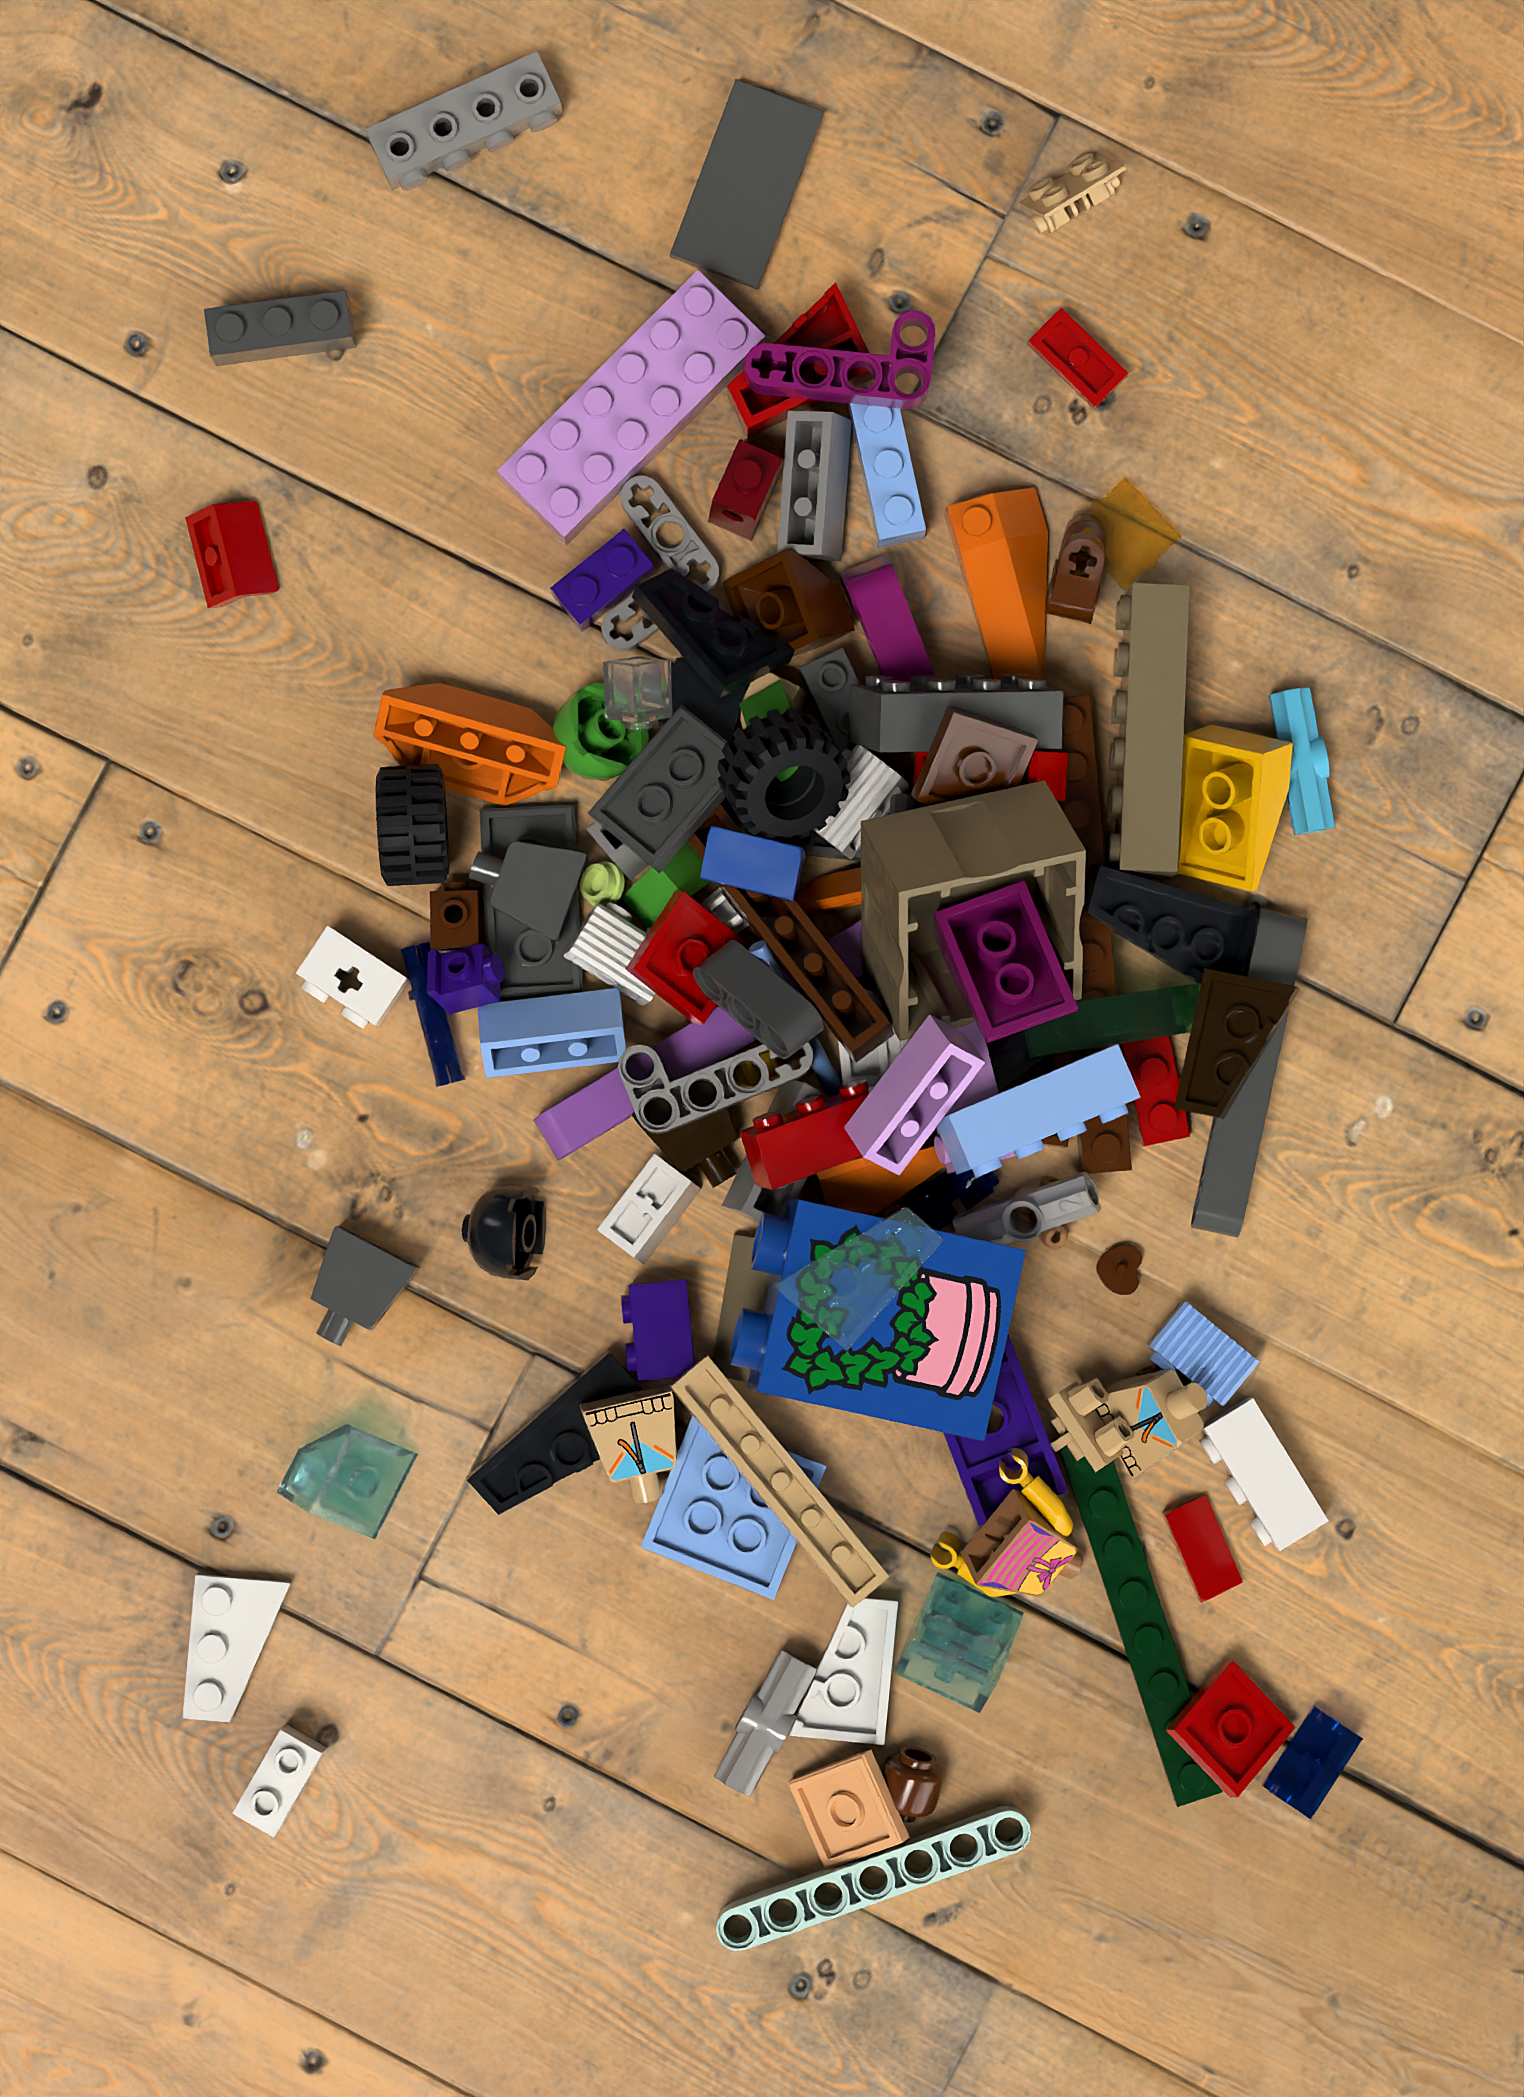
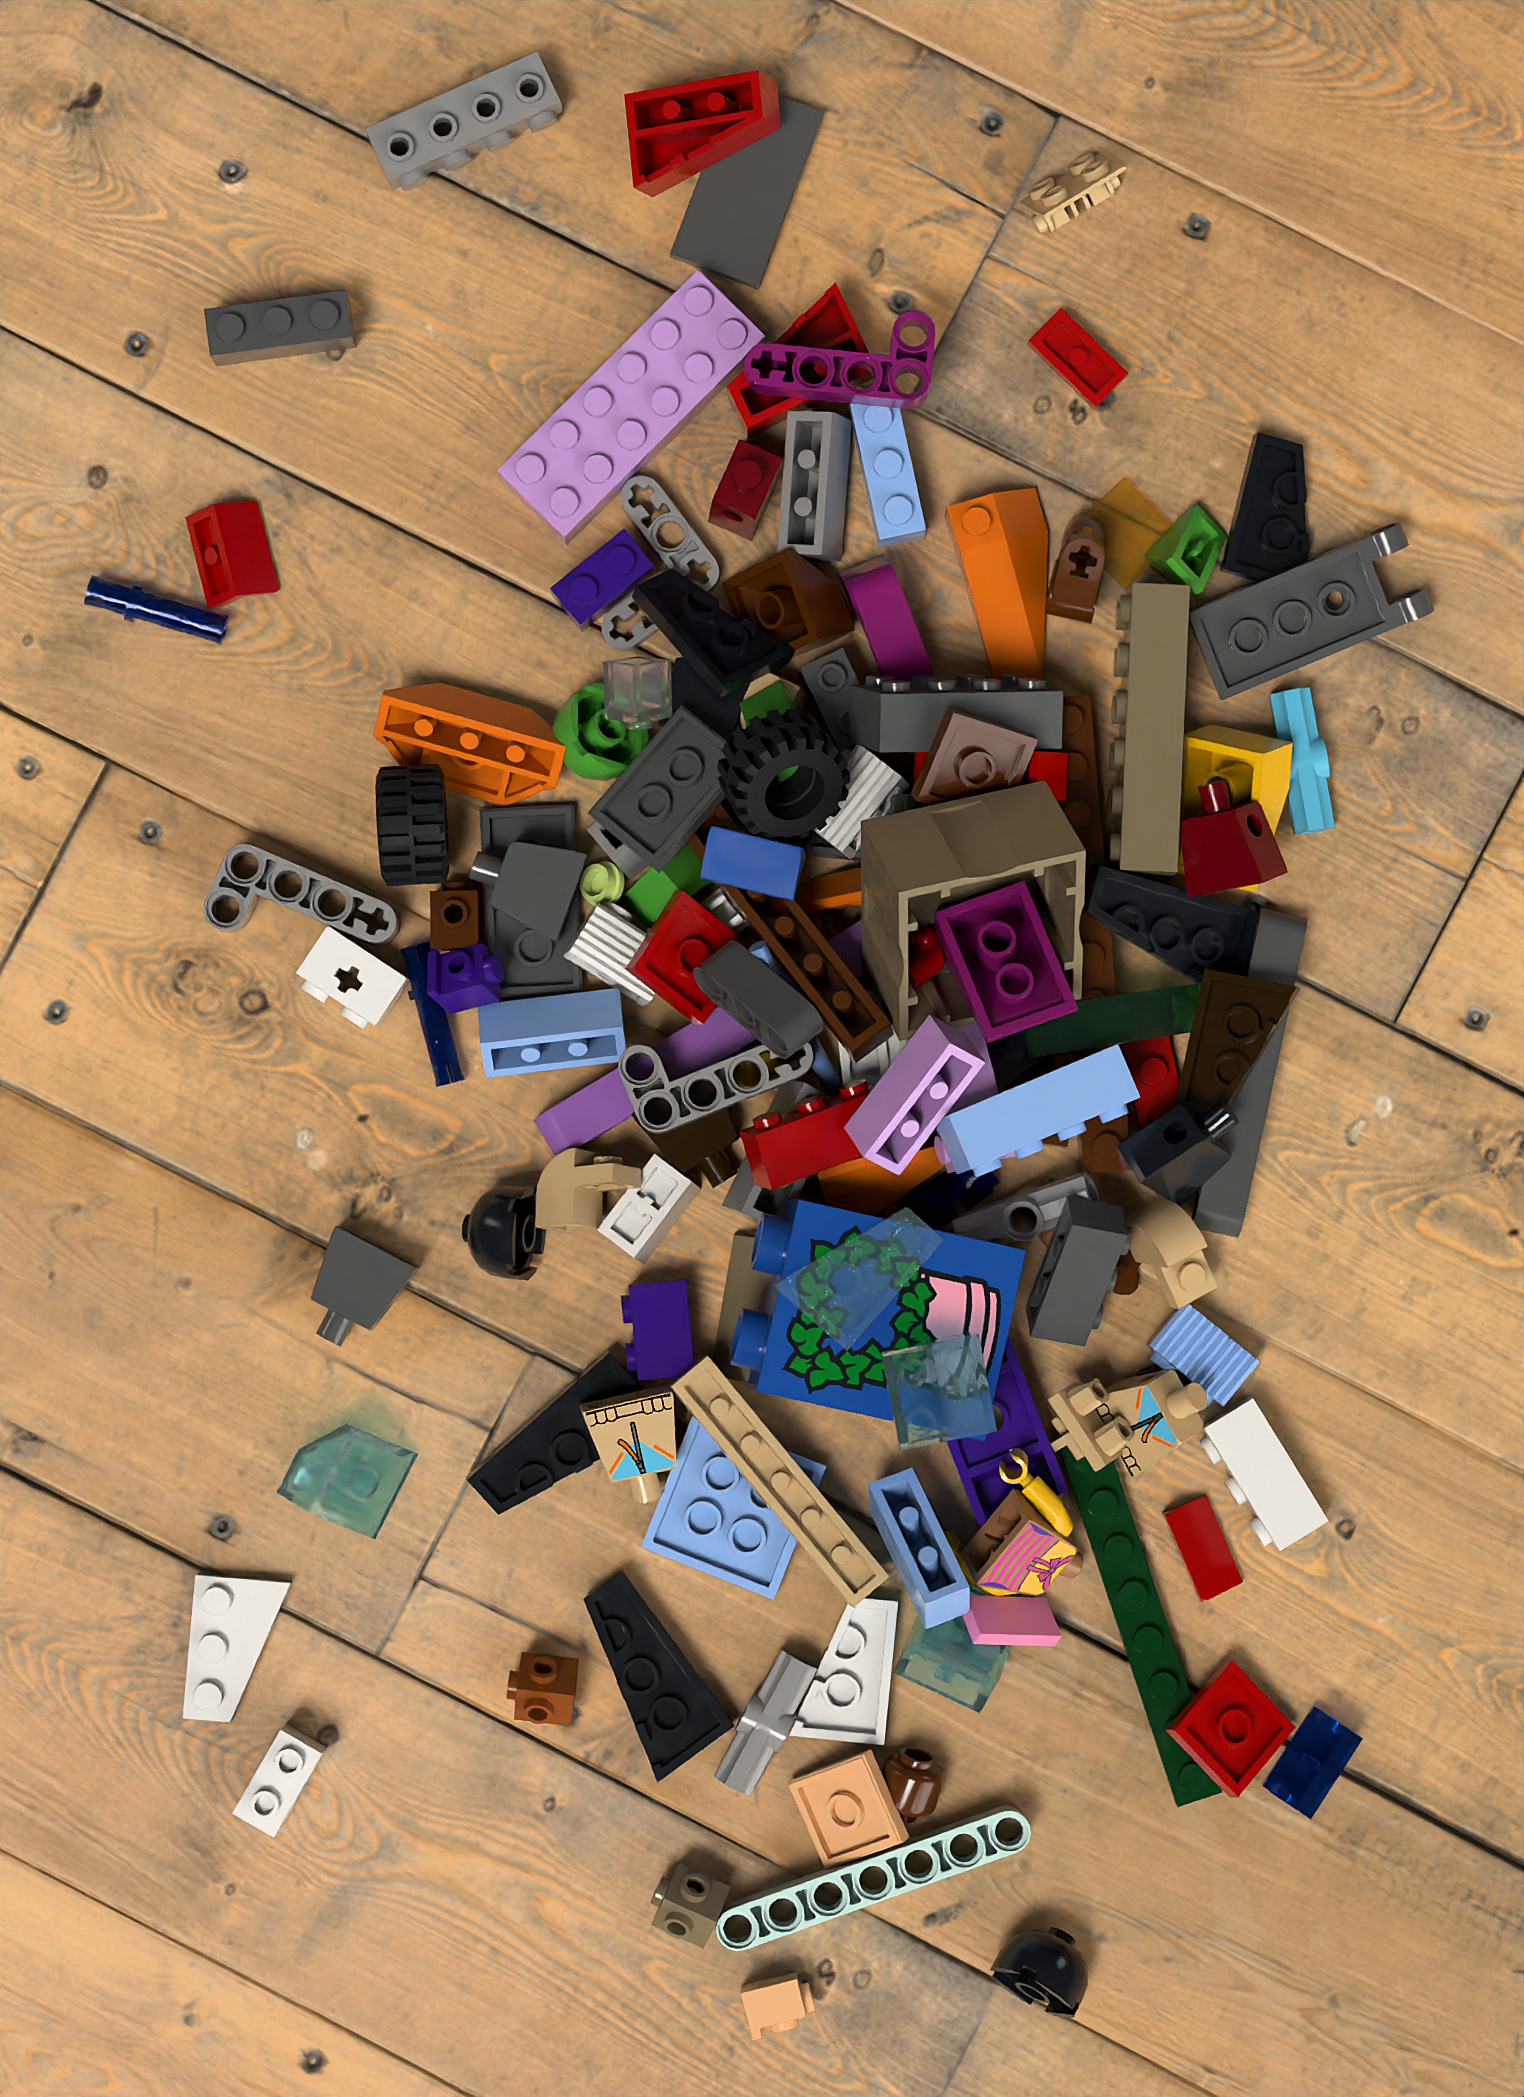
none -> clear blue pin [84,575,230,645]
none -> light grey beam [203,844,400,946]
none -> dark orange brick [507,1652,579,1726]
none -> tan brick [535,1148,641,1233]
none -> black wing [583,1570,735,1783]
none -> red wedge [624,70,781,197]
none -> dark tan brick [650,1863,731,1949]
none -> light nougat brick [741,1972,815,2040]
none -> light blue brick [868,1467,970,1629]
none -> clear light blue slope [881,1332,997,1450]
none -> red arm [908,927,945,989]
none -> bright pink tile [962,1595,1061,1646]
none -> black cylinder [990,1927,1088,2018]
none -> dark grey brick [1026,1196,1132,1347]
none -> black torso [1117,1101,1239,1206]
none -> tan brick [1124,1198,1217,1309]
none -> bright green slope [1144,503,1227,595]
none -> dark red torso [1179,779,1288,897]
none -> dark grey hinge [1189,522,1434,700]
none -> black wing [1220,432,1310,581]

